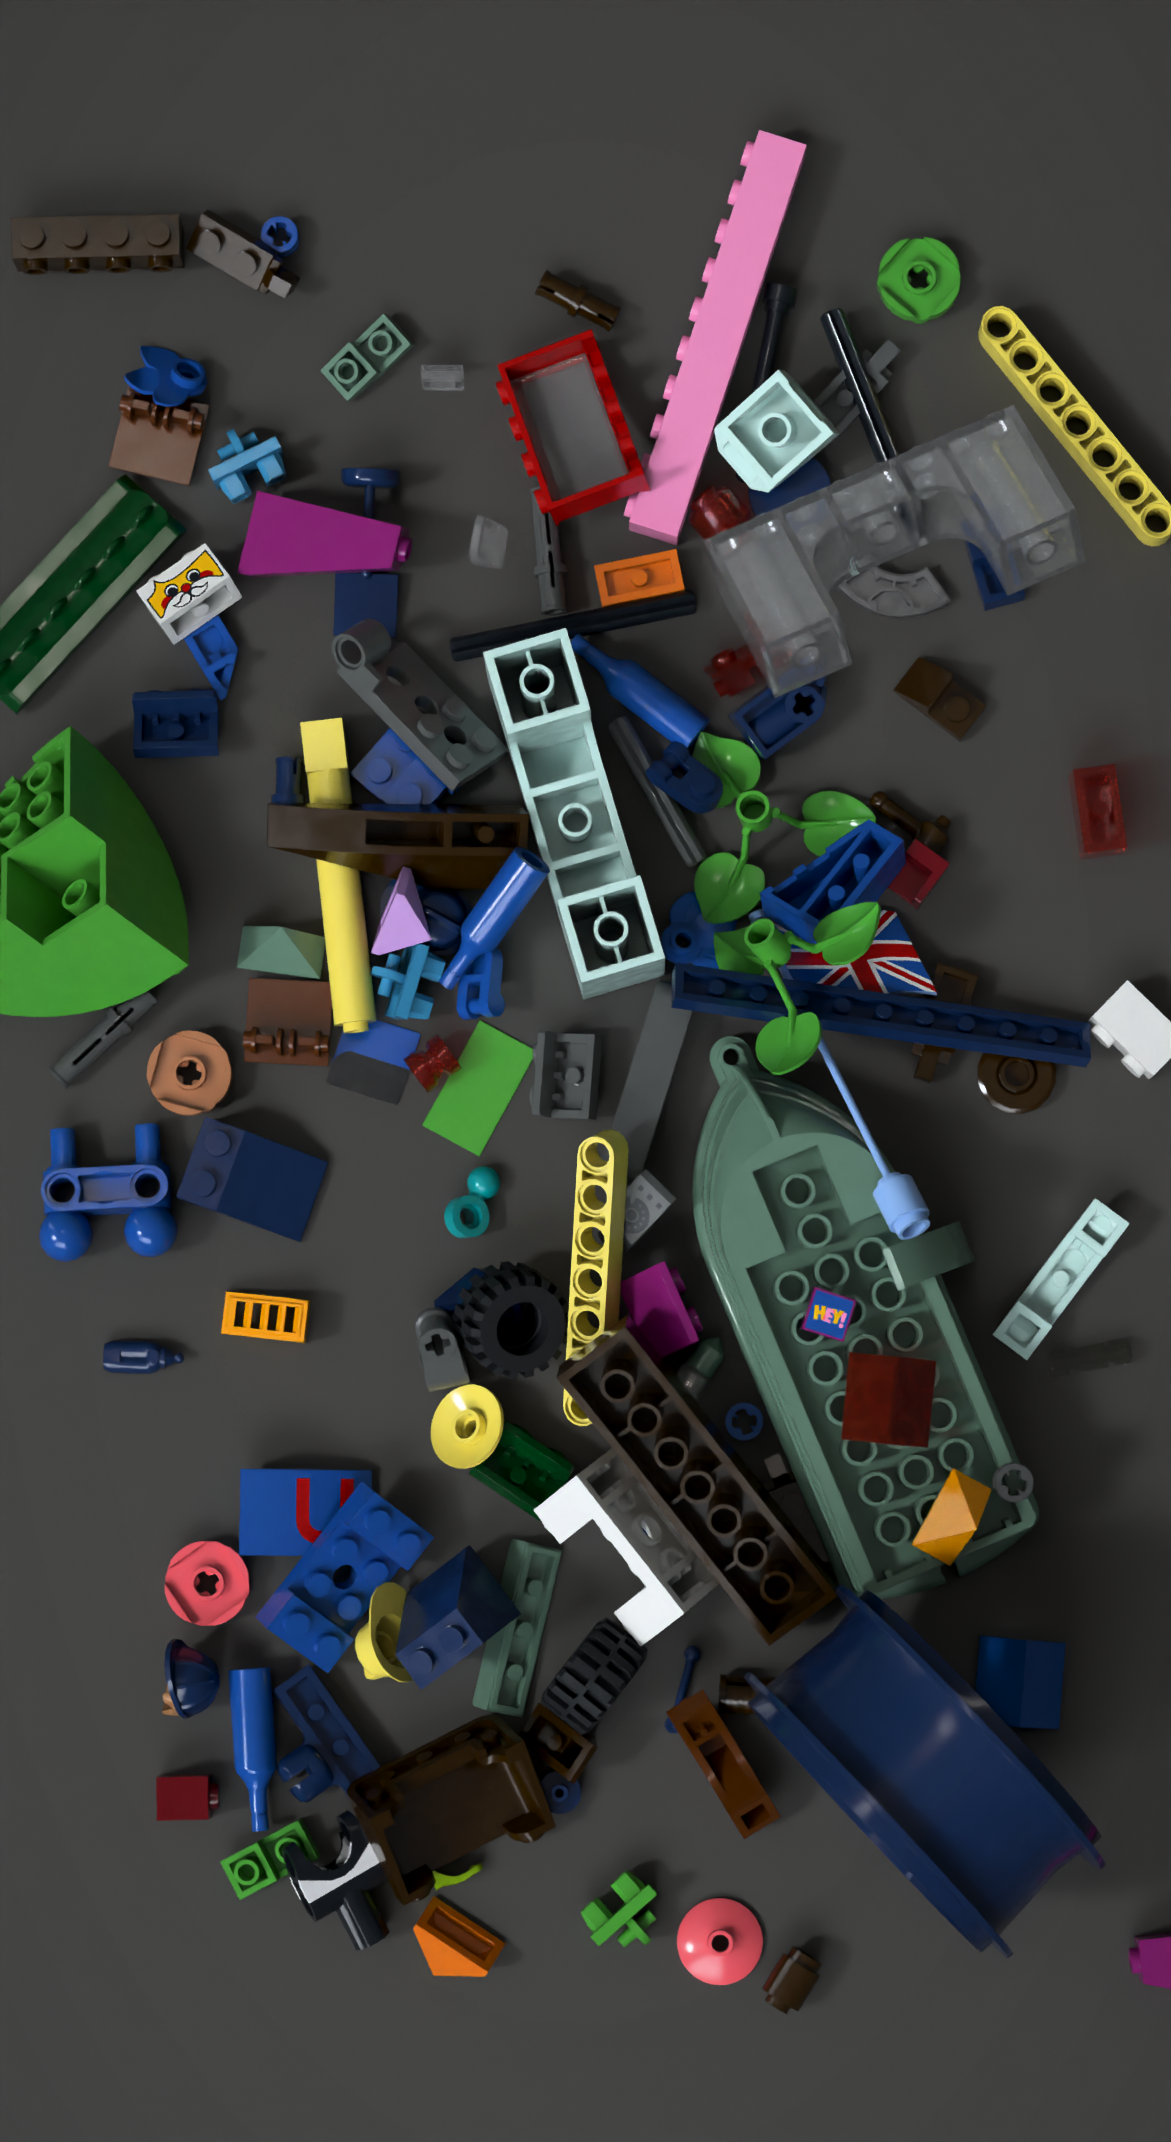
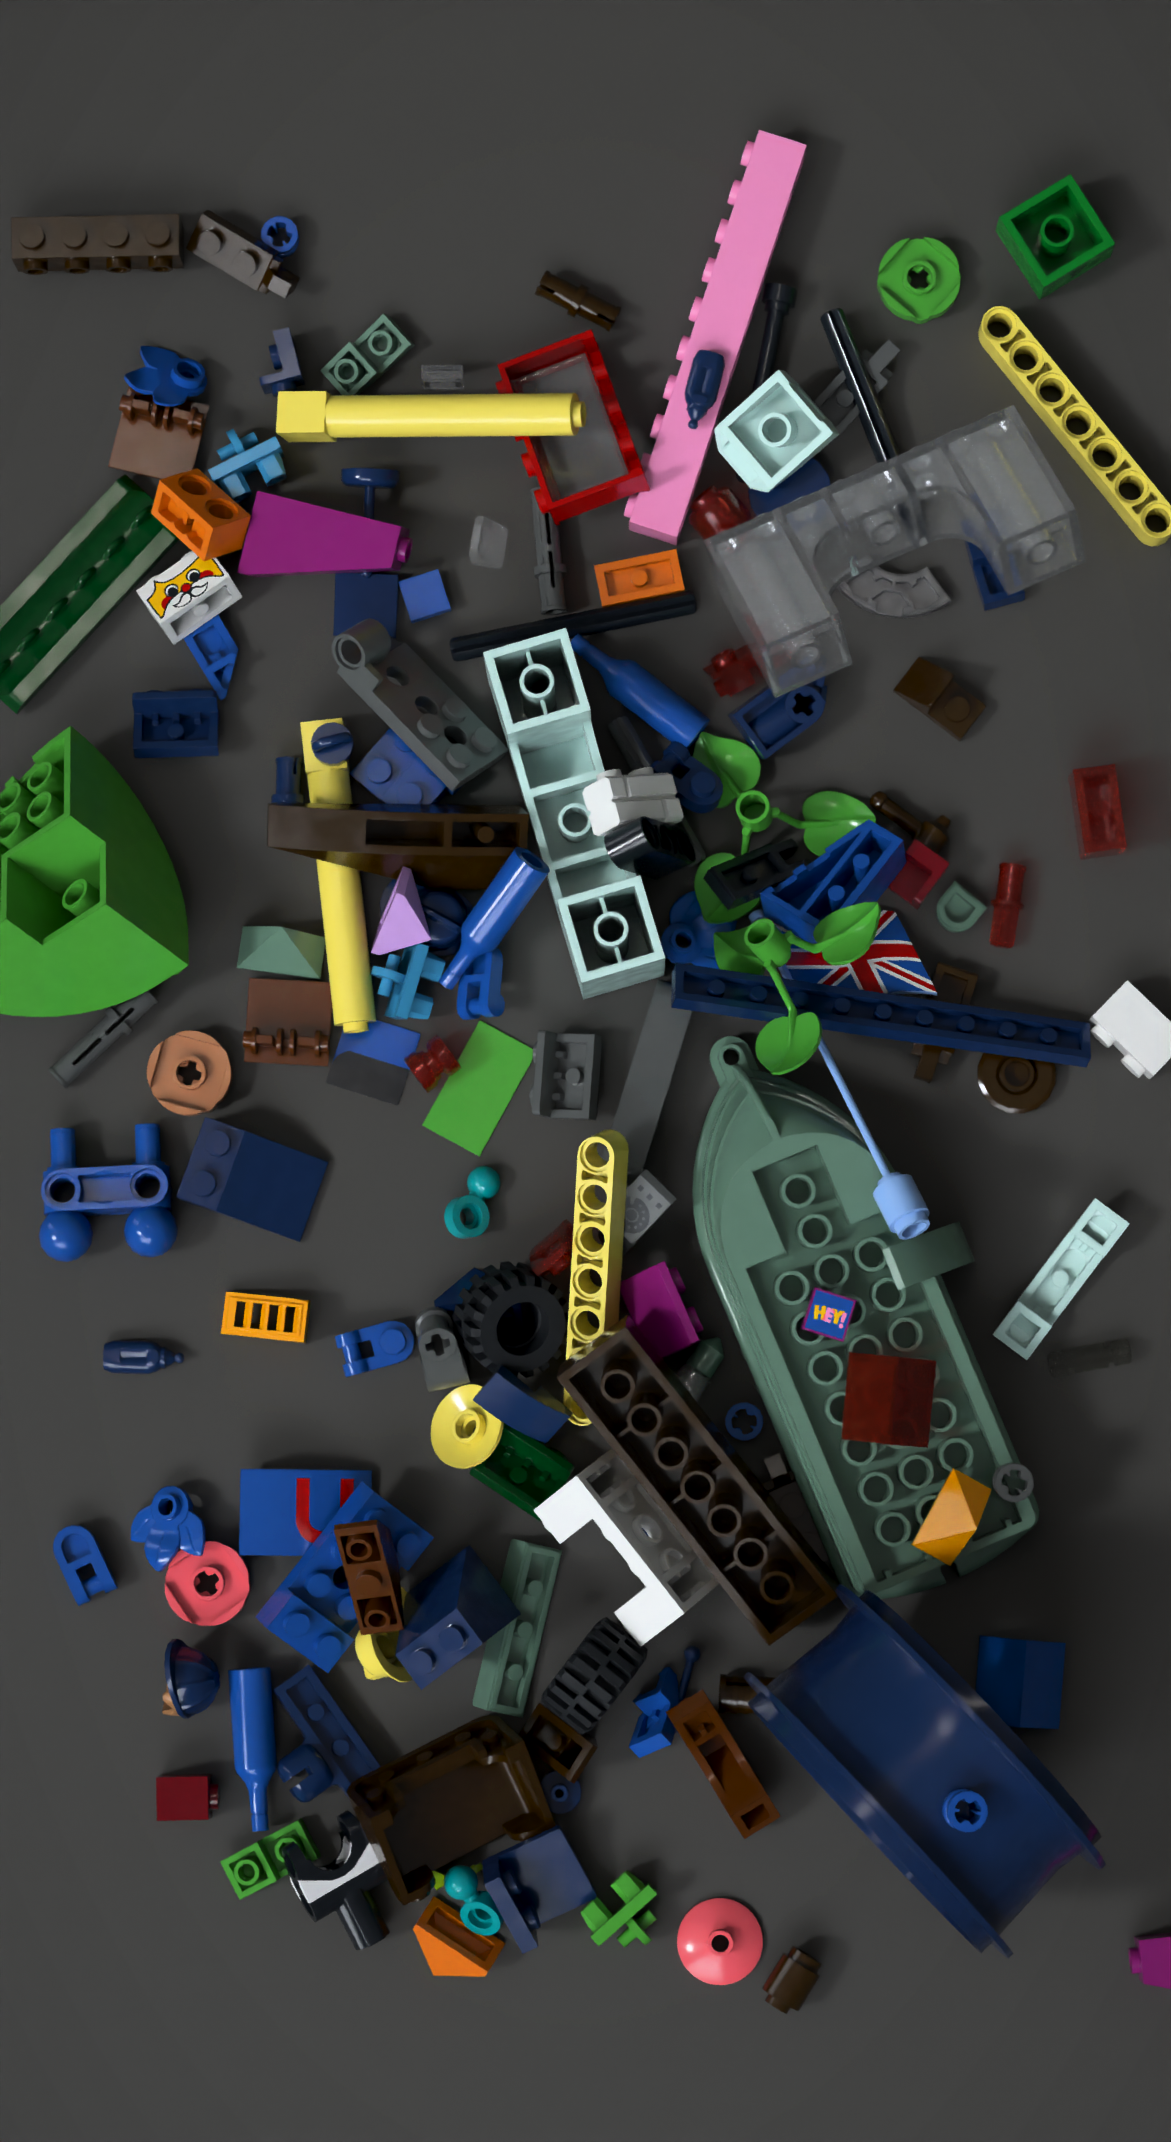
none -> blue plate [53,1525,118,1606]
none -> blue plate [131,1486,206,1572]
none -> orange brick [151,468,251,561]
none -> dark blue bracket [259,327,305,397]
none -> light yellow brick [276,391,587,442]
none -> dark blue tile [311,722,354,766]
none -> blue plate [334,1321,415,1378]
none -> reddish brown slope [334,1520,404,1635]
none -> blue tile [398,569,451,623]
none -> teal plate [444,1865,504,1936]
none -> dark blue slope [473,1365,573,1443]
none -> dark blue bracket [482,1825,597,1954]
none -> clear red slope [529,1219,573,1276]
none -> white brick [582,767,684,836]
none -> black beam [604,816,696,880]
none -> blue slope [629,1667,678,1758]
none -> dark blue piece [684,350,725,429]
none -> black hinge [703,838,811,910]
none -> sand green tile [936,881,988,933]
none -> blue bush [942,1788,988,1833]
none -> clear red axle [989,863,1026,949]
none -> green brick [995,174,1115,300]

